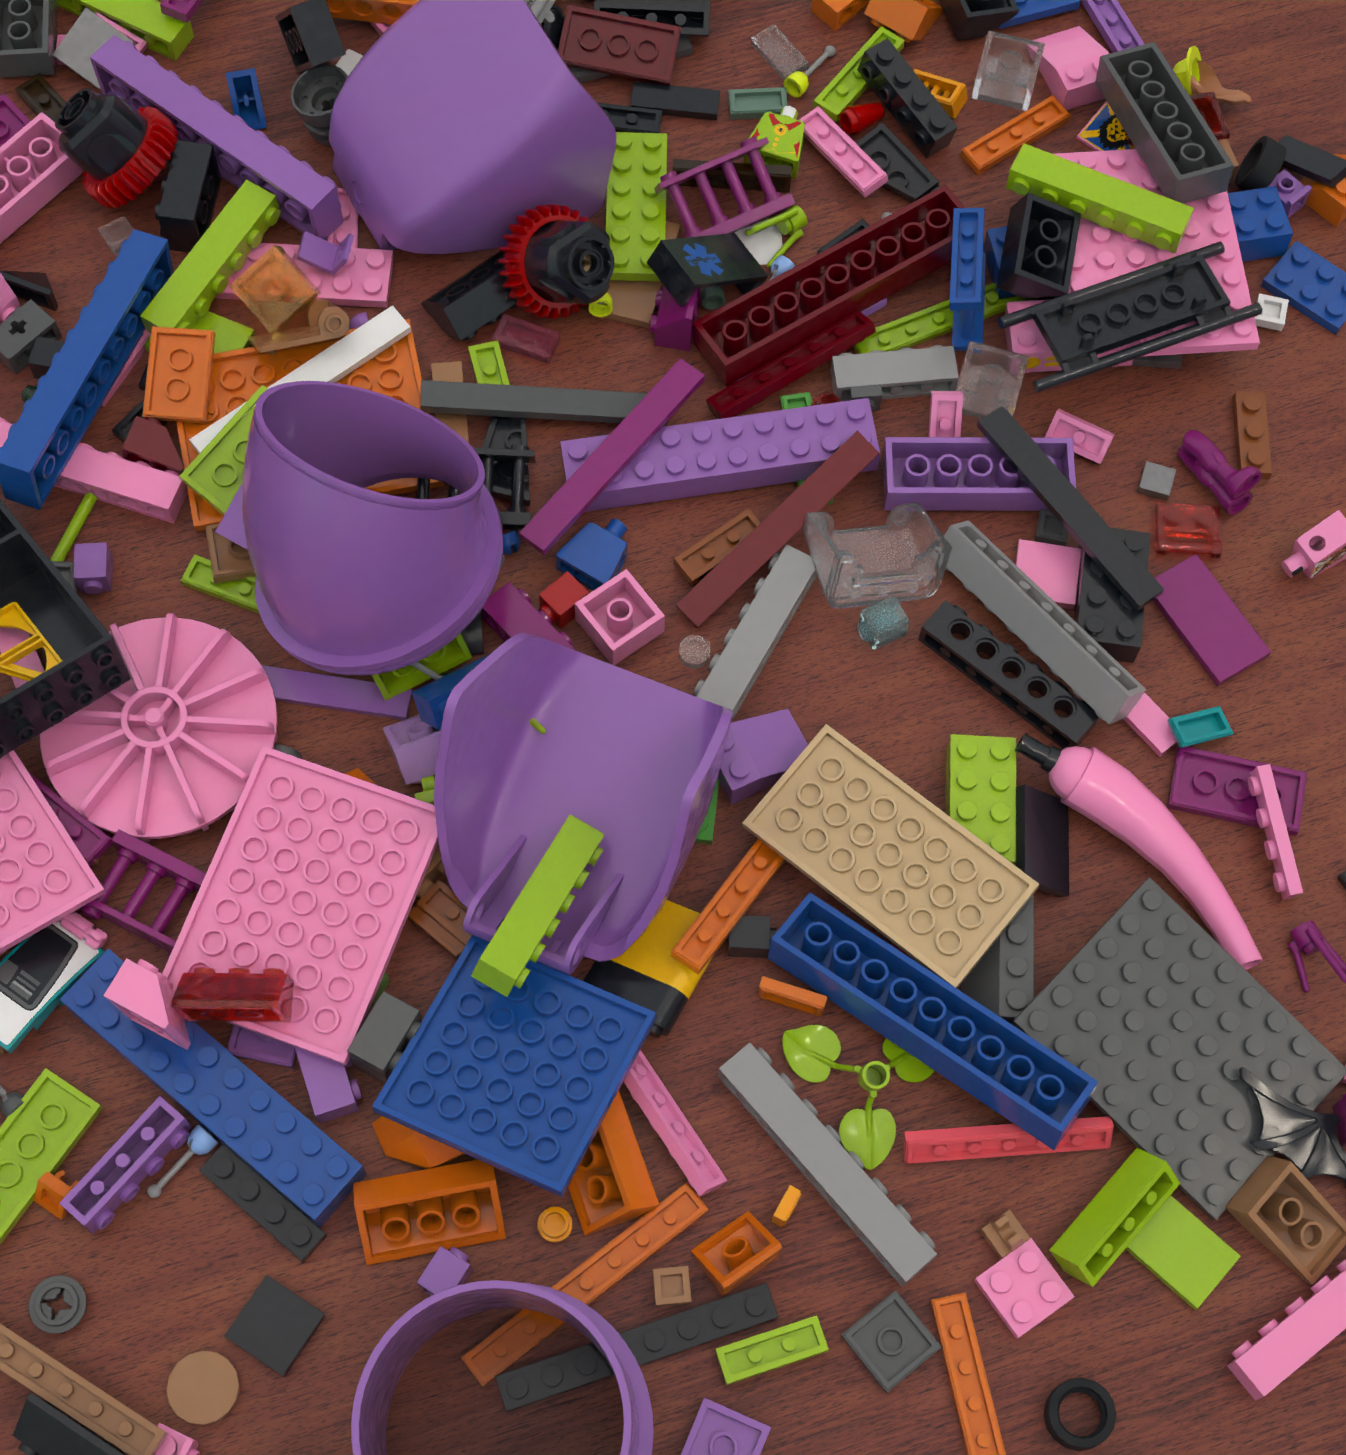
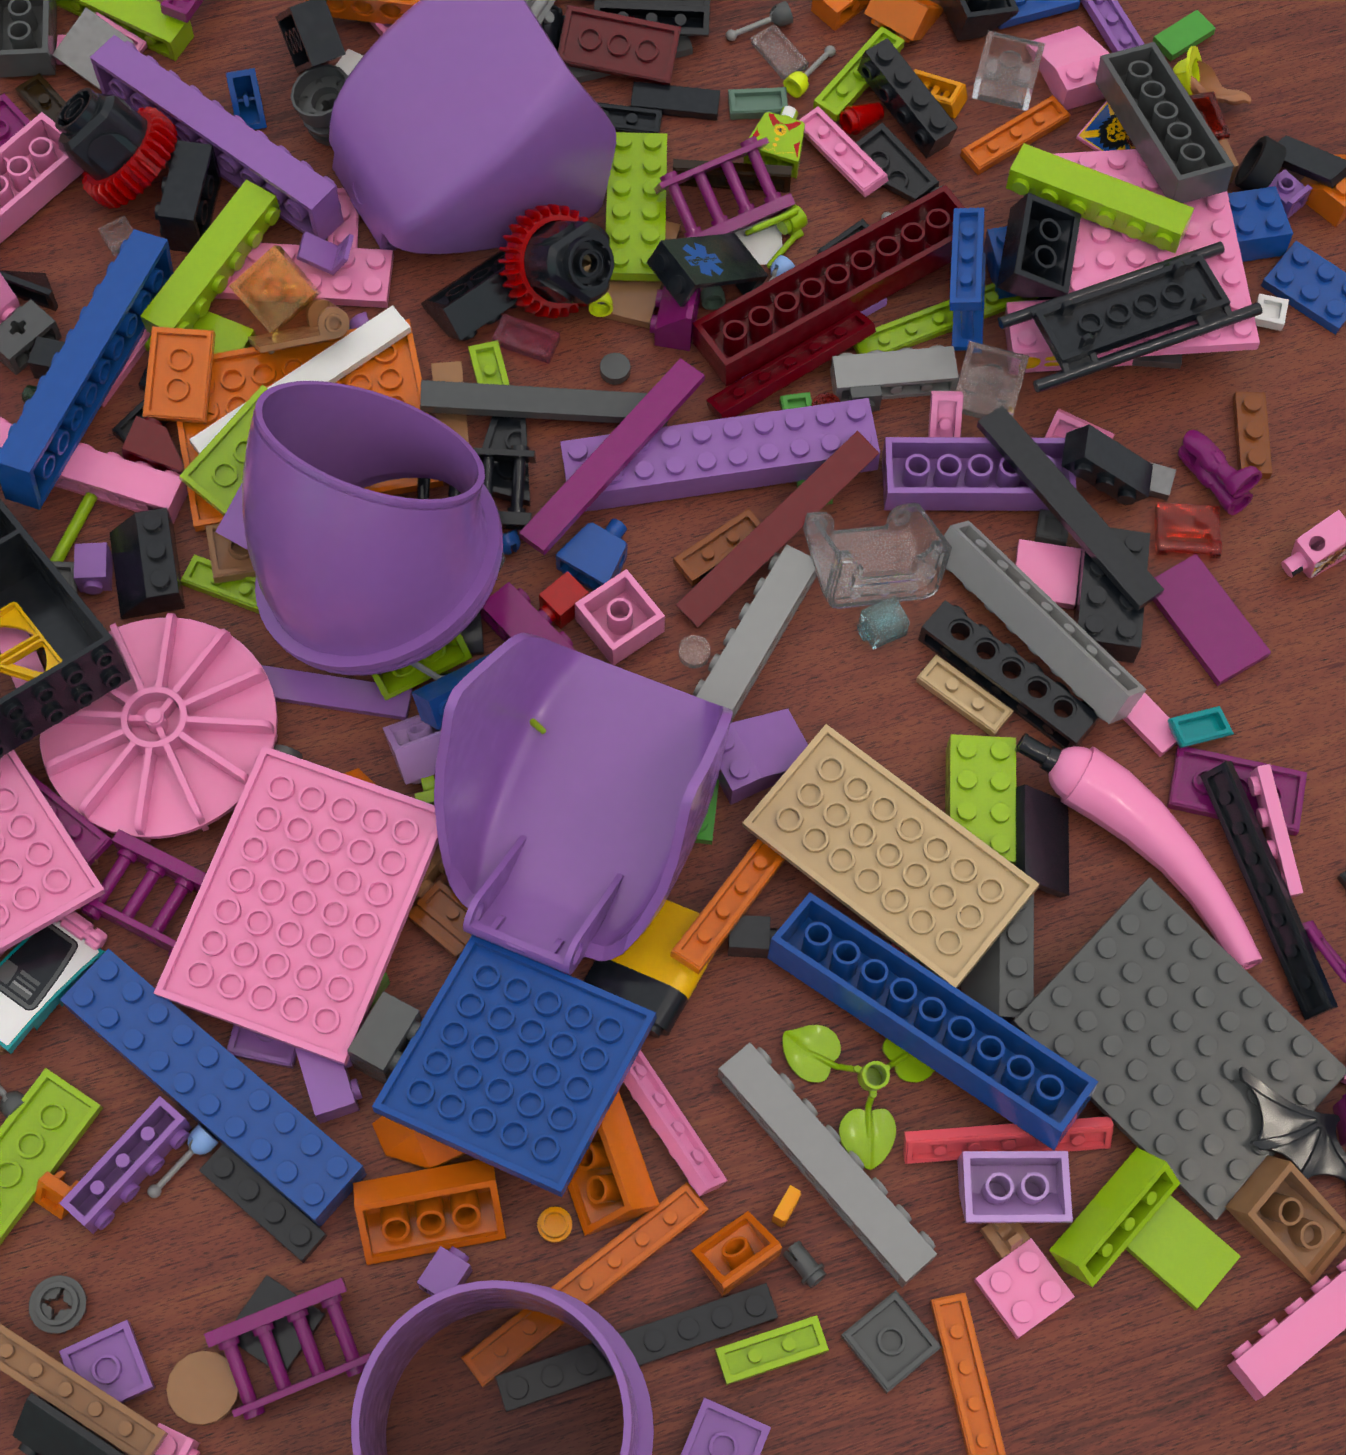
bright pink slope [104,958,191,1050] -> none
clear red slope [171,968,294,1023] -> none
lime brick [471,814,605,997] -> none
medium nougat tile [653,1266,692,1307] -> none
orange tile [757,976,828,1017] -> none
black tyre [1044,1377,1116,1451] -> none
none -> medium lavender plate [59,1320,155,1404]
none -> black slope [110,507,185,619]
none -> magenta fence [204,1277,371,1420]
none -> dark grey tile [600,353,630,385]
none -> hinge [726,1,793,41]
none -> dark grey pin [783,1241,827,1288]
none -> tan tile [916,655,1014,737]
none -> lavender slope [957,1151,1073,1223]
none -> black brick [1061,424,1153,506]
none -> bright green tile [1152,10,1216,62]
none -> black tile [1200,761,1338,1020]

